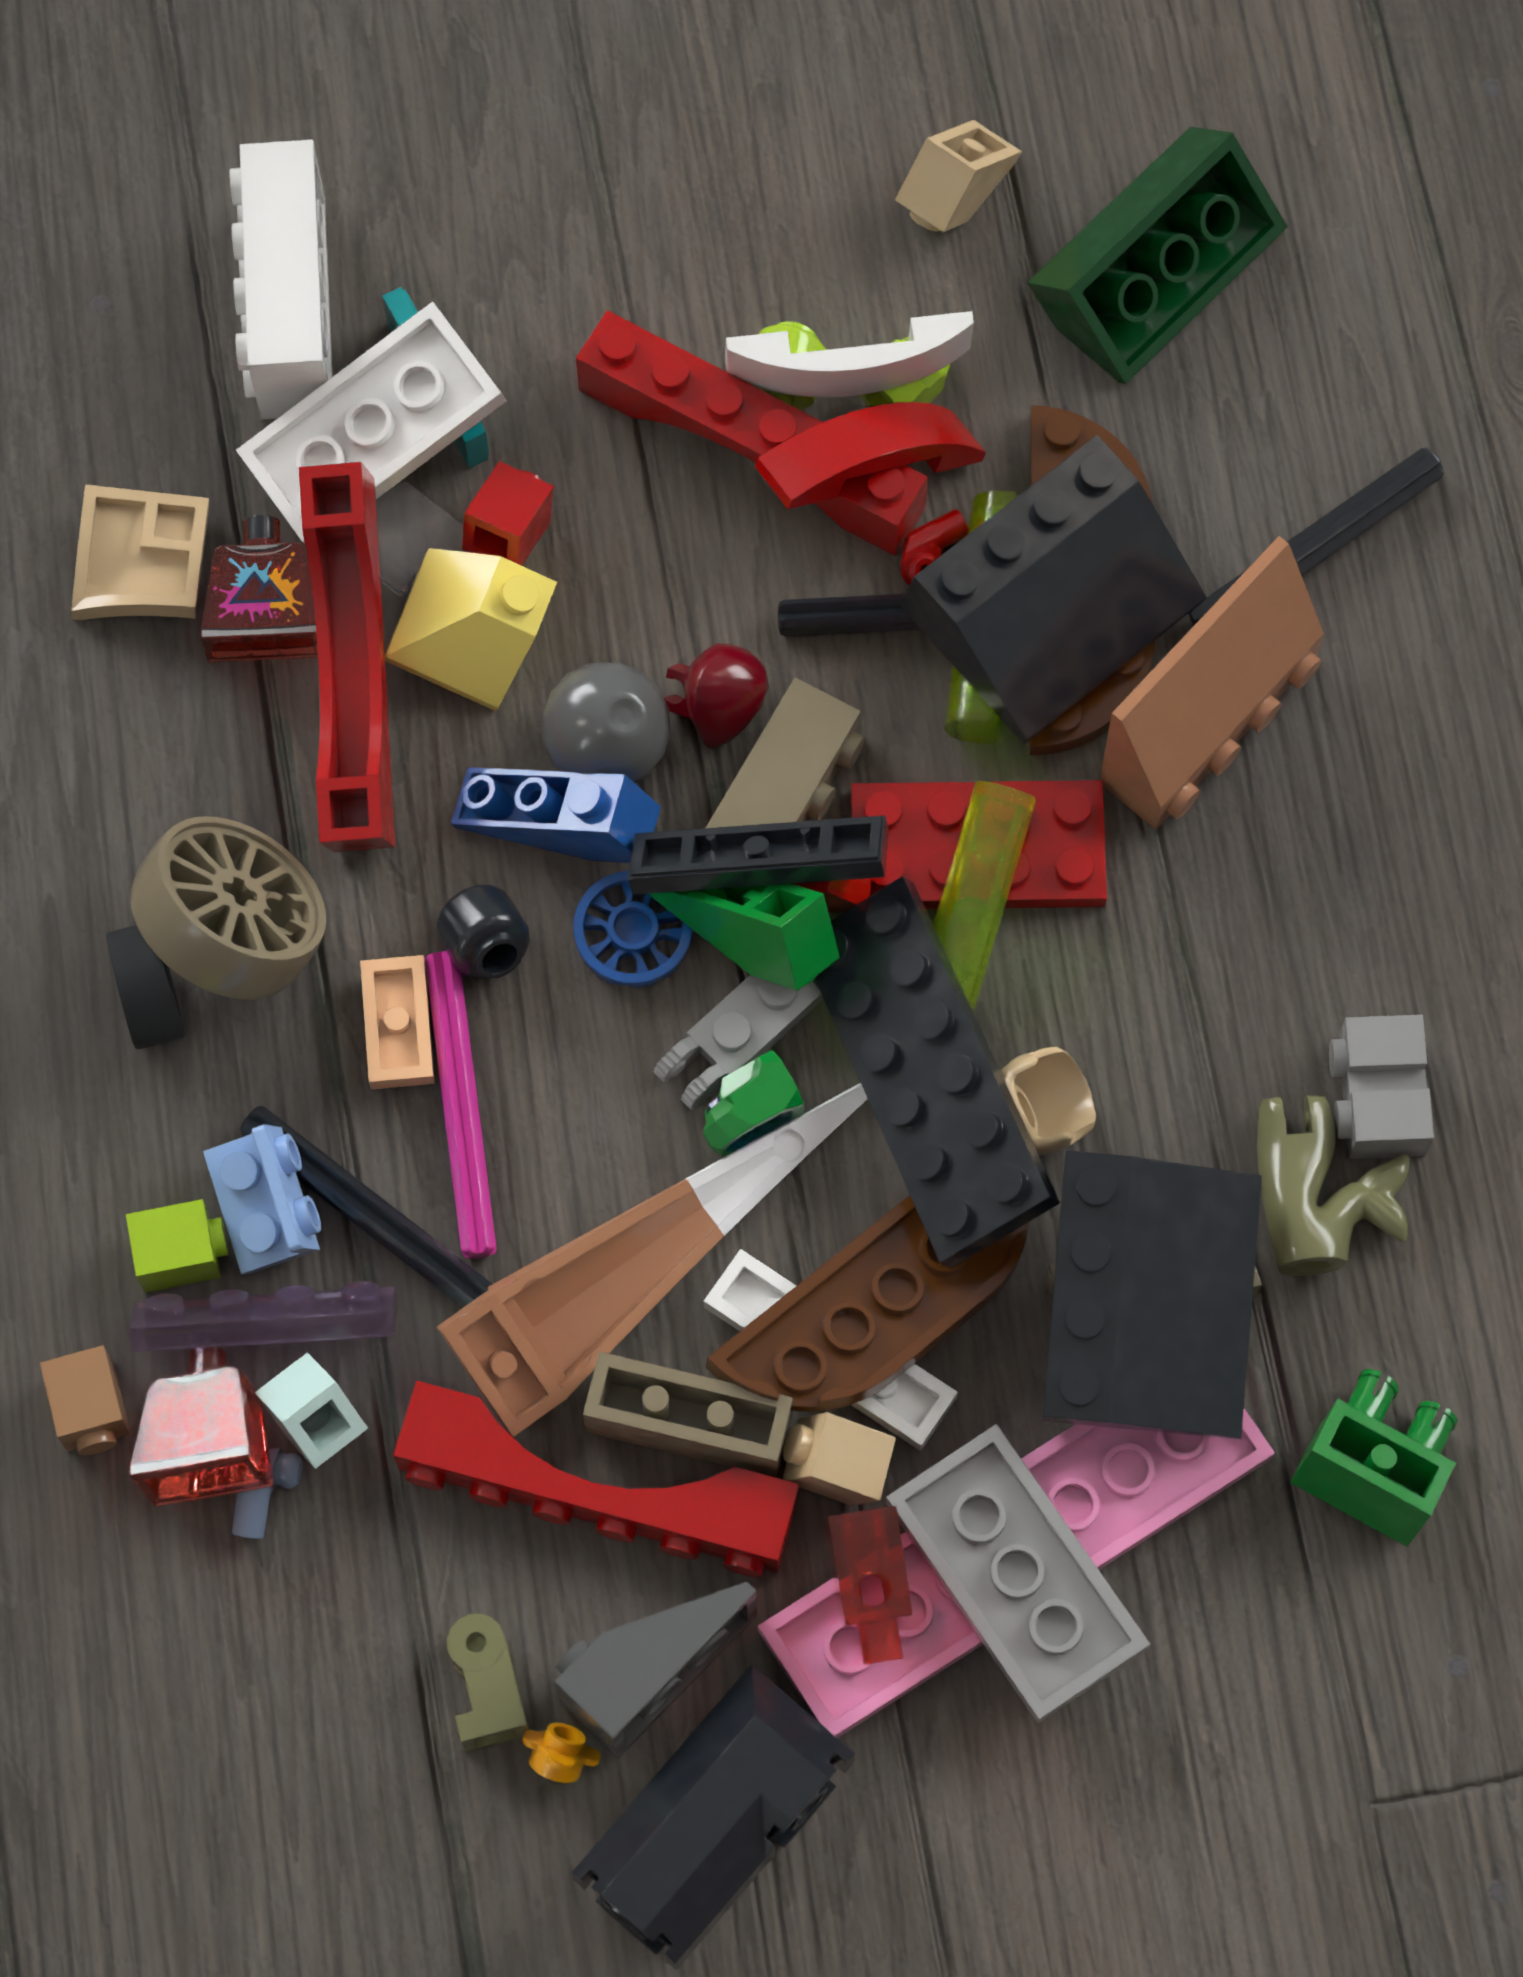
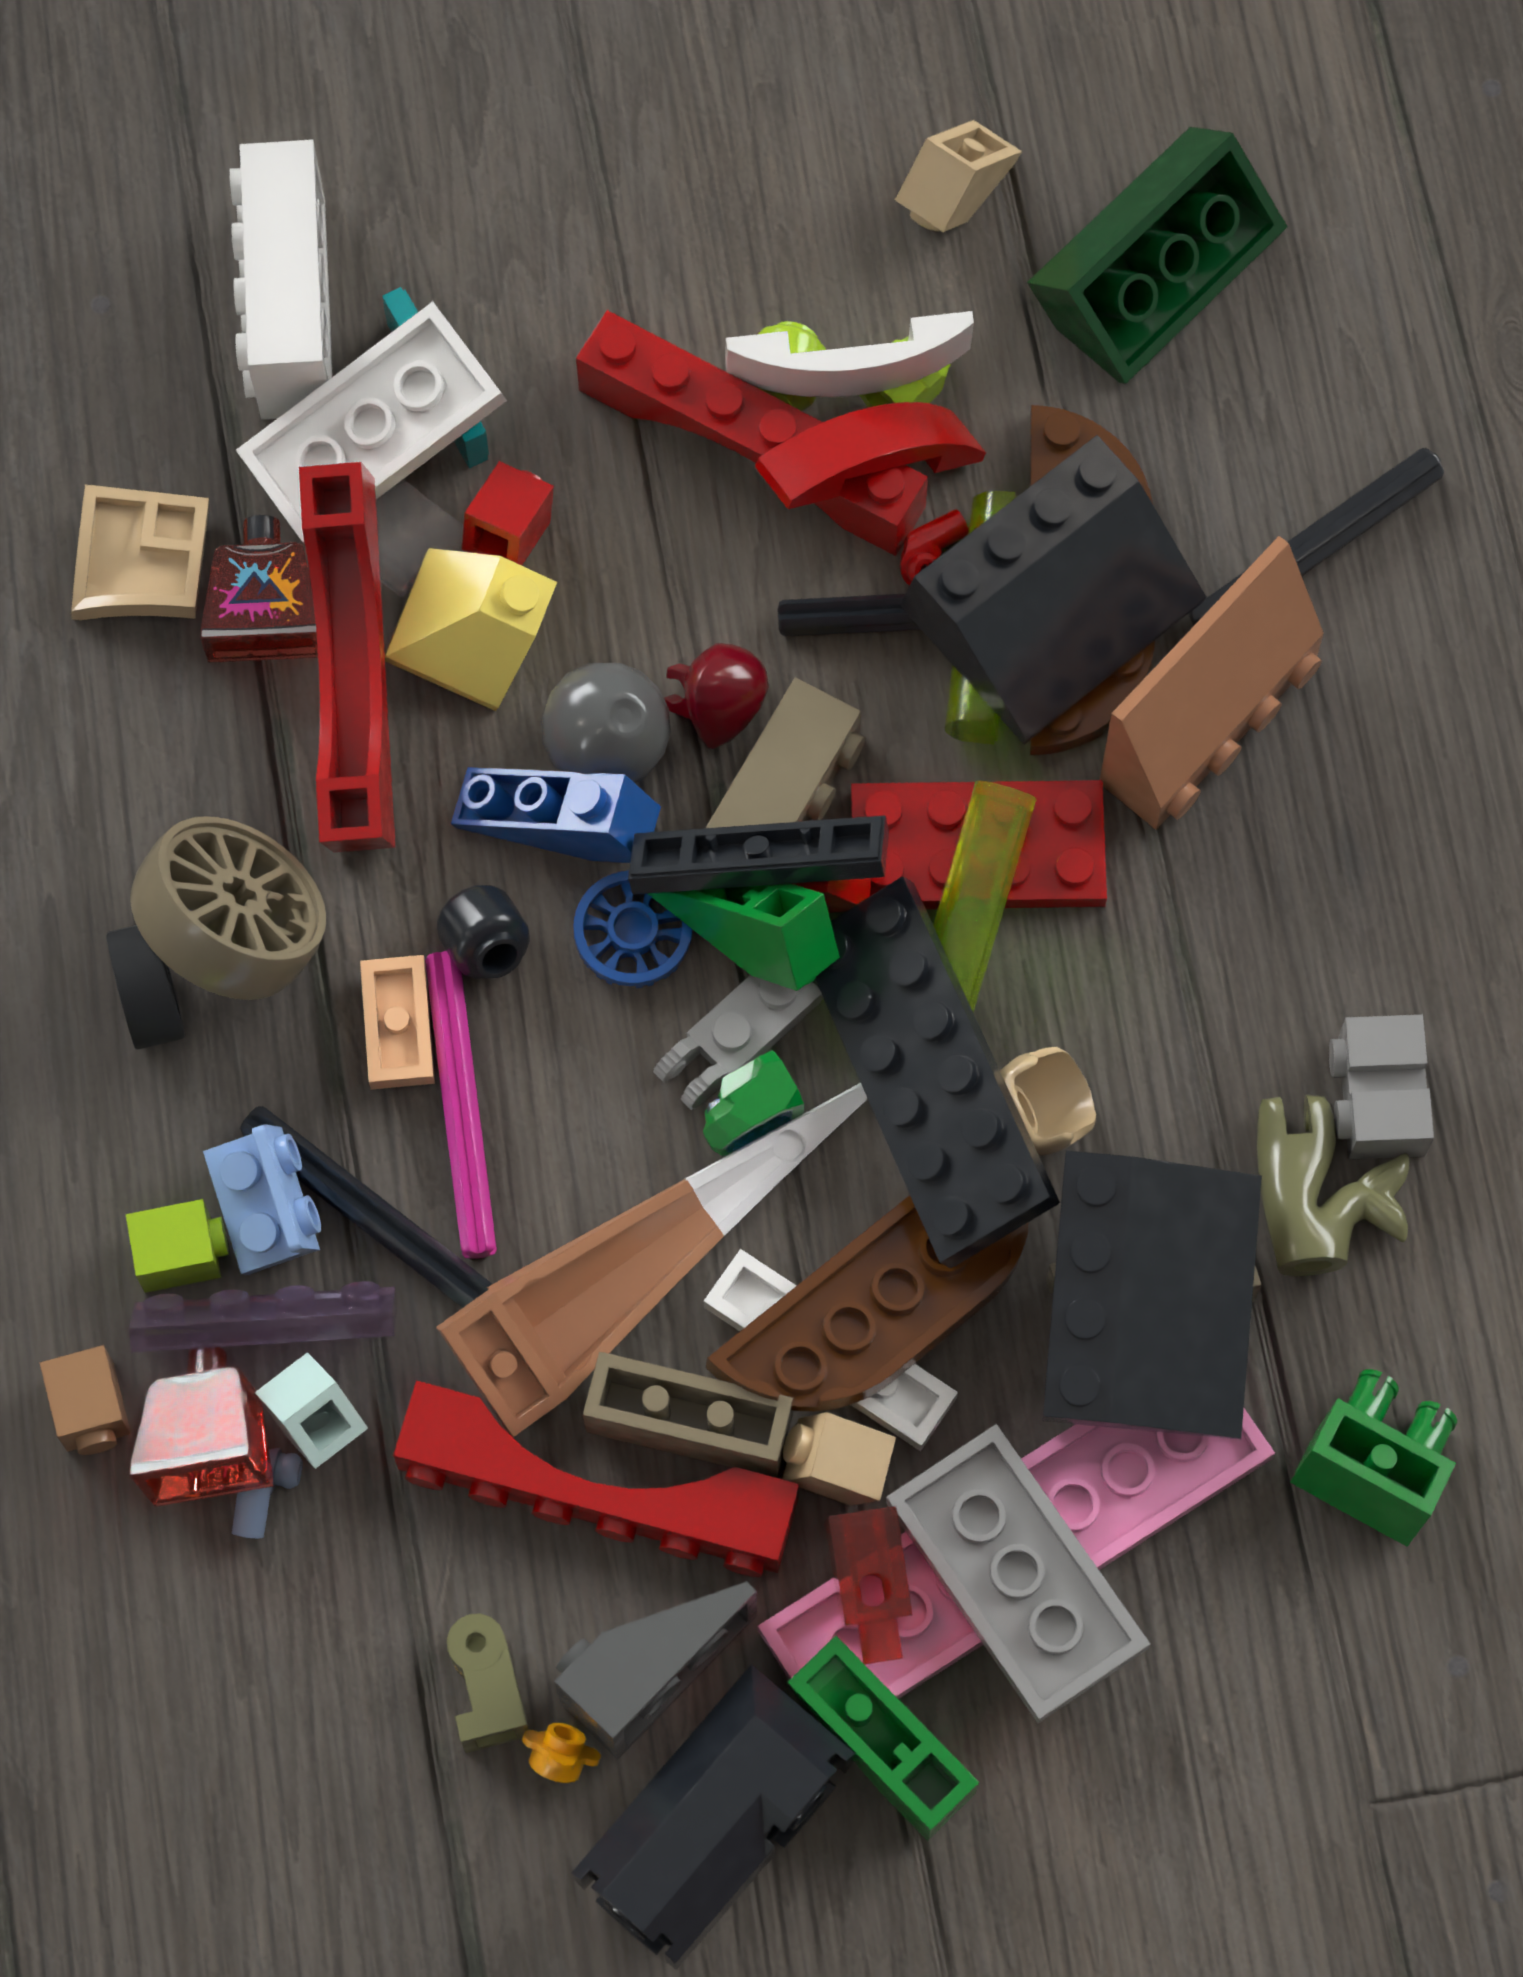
none -> green slope [787,1635,979,1841]

